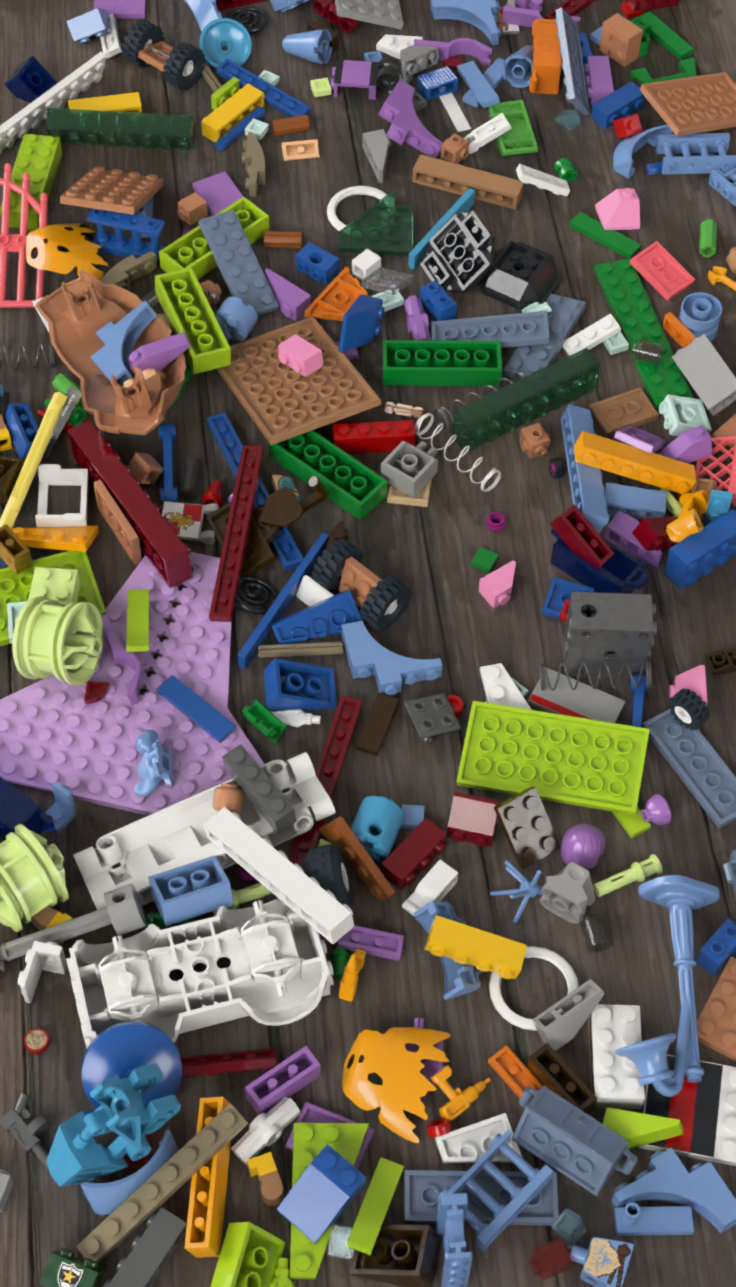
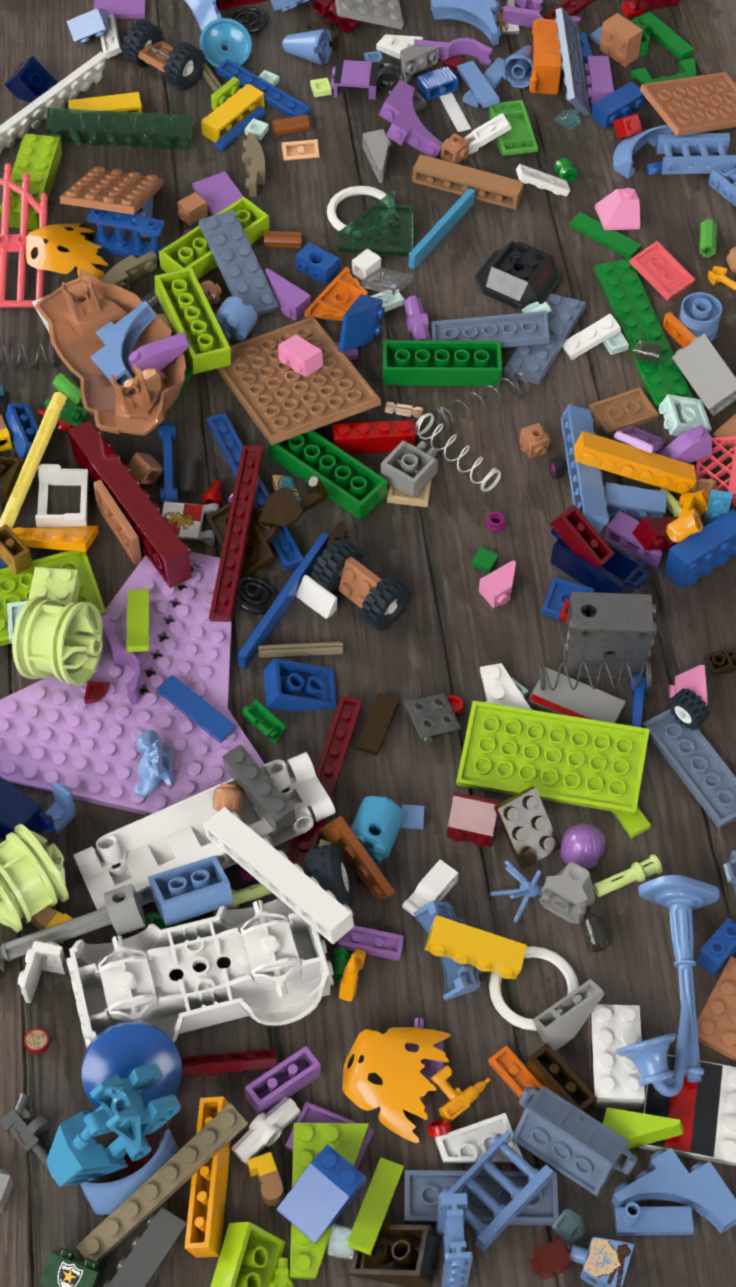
flat silver sticker [43,386,81,459] -> none
blue wing [270,589,365,644] -> none
white piece [271,709,321,728] -> none
medium blue arch [342,621,442,696] -> none
dark red brick [381,818,447,891] -> none
blue brick [419,280,457,321] -> none
black piece [420,210,496,293] -> none
clear green brick [452,348,600,452] -> none
medium lavender brick [641,794,672,825] -> none

